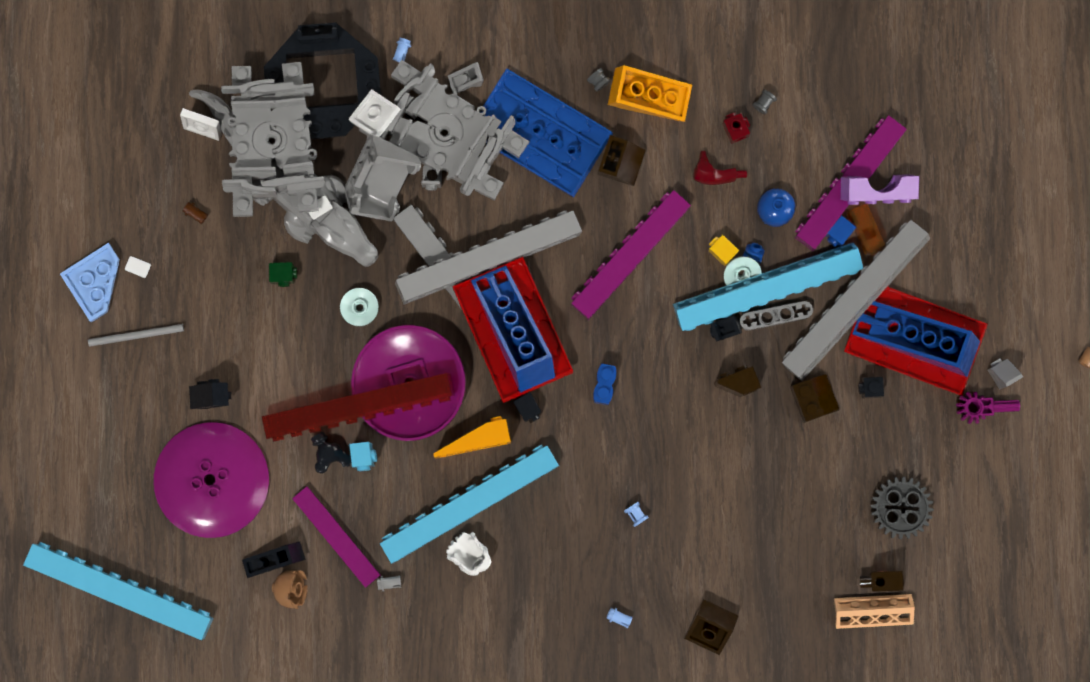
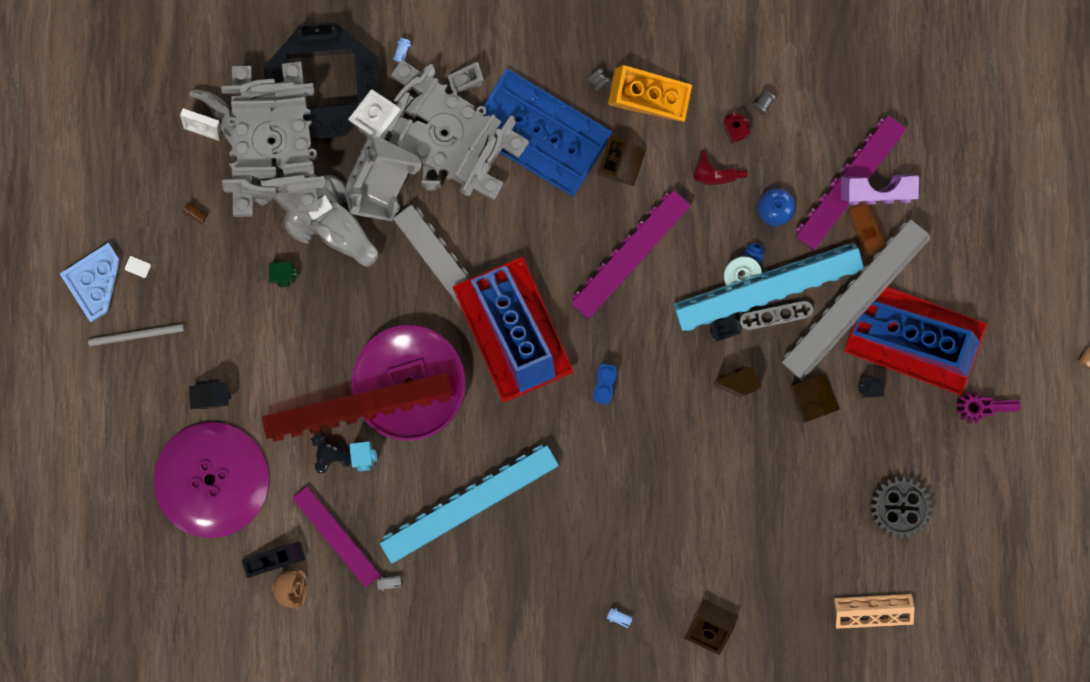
medium azure brick [23,542,213,640] -> none
light aqua dish [340,288,379,326] -> none
light grey brick [395,210,582,305] -> none
light orange slope [433,416,511,459] -> none
white hair [446,532,491,576] -> none
black brick [514,392,542,424] -> none
light blue bush [624,502,649,527] -> none
yellow brick [708,235,739,266] -> none
blue brick [826,215,856,247] -> none
dark brown torso [860,571,904,592] -> none
light grey slope [988,358,1023,390] -> none

